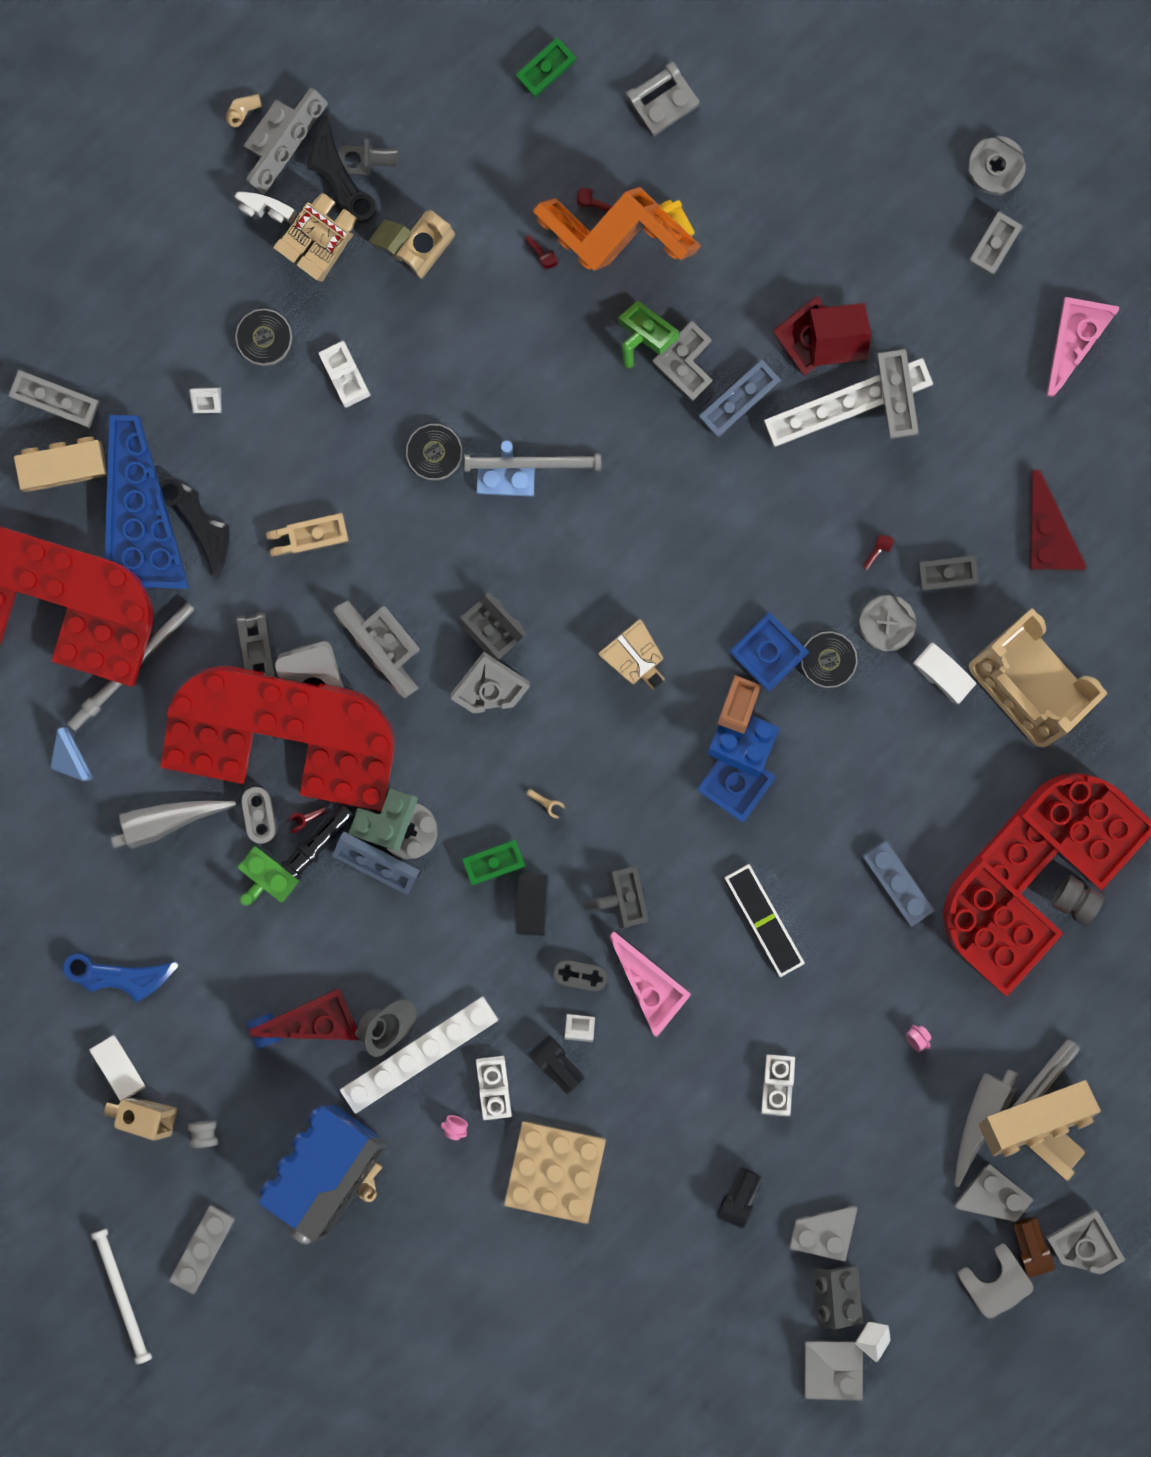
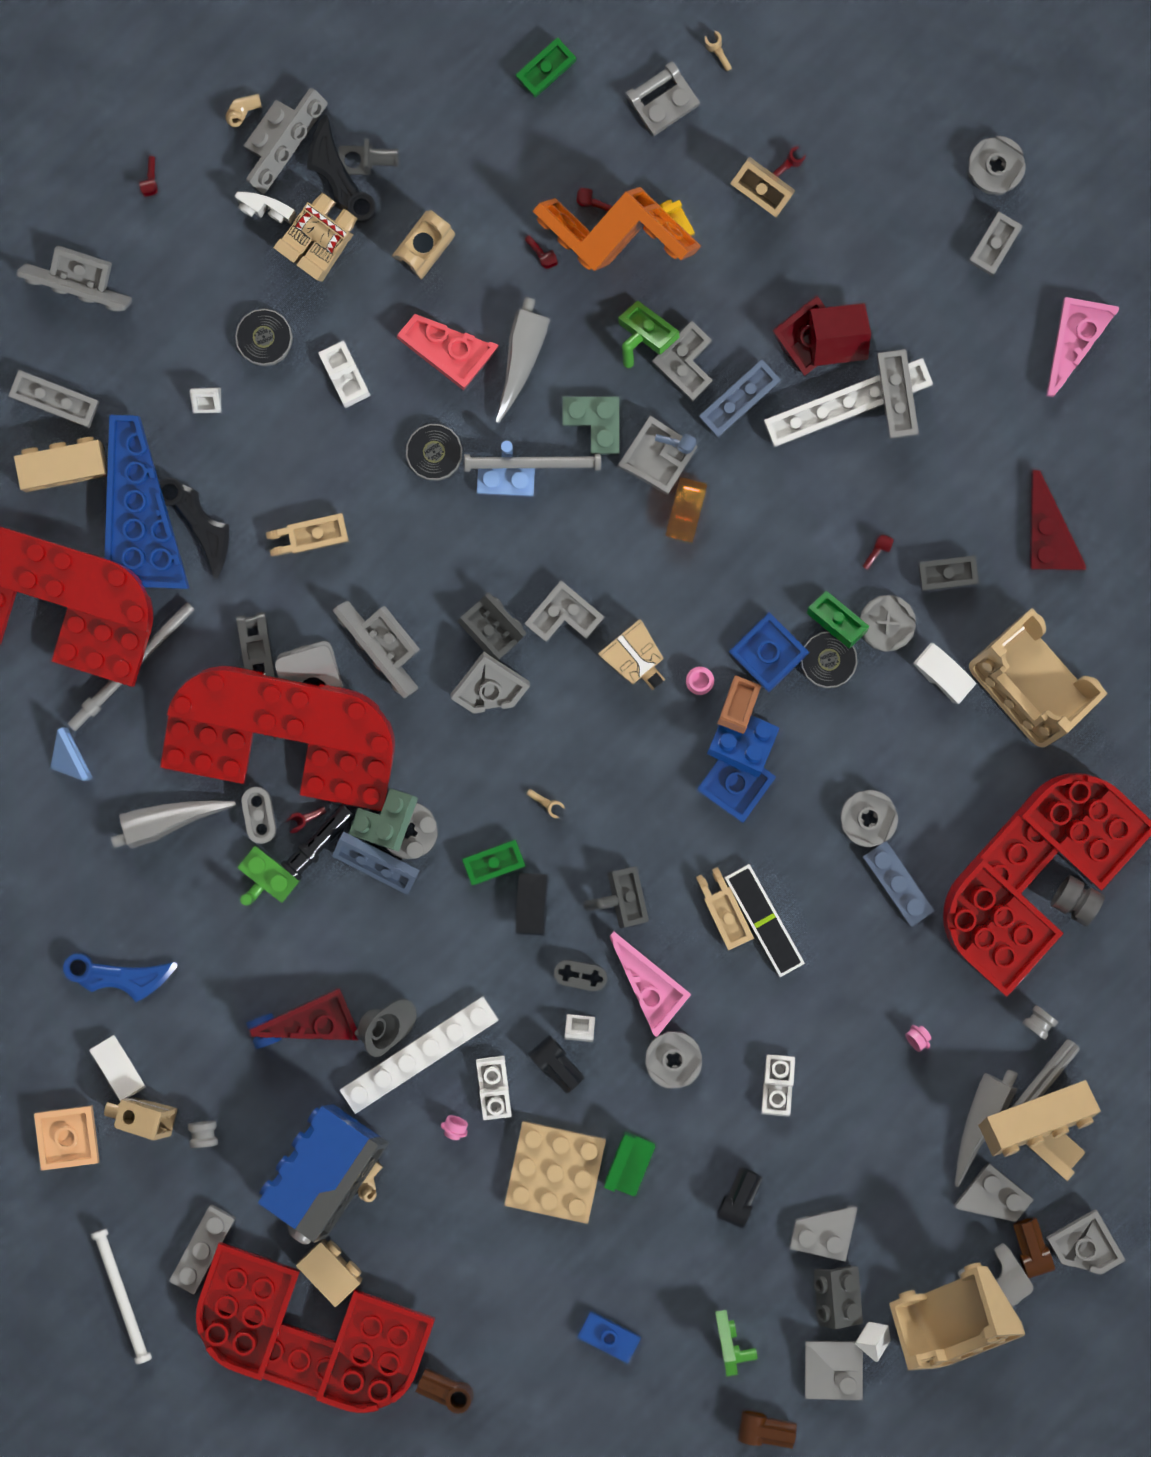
olive tile [368,219,411,255] -> none
none -> light grey bracket [17,245,132,311]
none -> light nougat plate [34,1105,100,1171]
none -> dark red hand [139,156,158,197]
none -> red plate [196,1242,435,1413]
none -> tan brick [296,1239,362,1307]
none -> coral wing [397,314,499,391]
none -> reddish brown piece [415,1368,474,1414]
none -> light grey piece [495,297,551,423]
none -> light grey plate [525,581,605,642]
none -> sand green plate [563,397,619,455]
none -> blue plate [577,1311,641,1364]
none -> green panel [604,1131,656,1196]
none -> light grey plate [617,416,698,495]
none -> light grey plate [645,1031,702,1088]
none -> sand blue hand [655,434,696,454]
none -> clear orange slope [665,477,707,543]
none -> bright pink plate [686,667,714,695]
none -> tan hinge [696,867,754,951]
none -> tan hand [705,31,732,72]
none -> bright green plate [715,1310,758,1376]
none -> tan brick [730,157,795,217]
none -> reddish brown piece [737,1410,797,1449]
none -> dark red hand [773,146,806,177]
none -> green plate [806,591,869,649]
none -> light grey plate [840,790,898,847]
none -> tan windscreen [889,1263,1026,1370]
none -> light grey wheel [1022,1005,1059,1040]

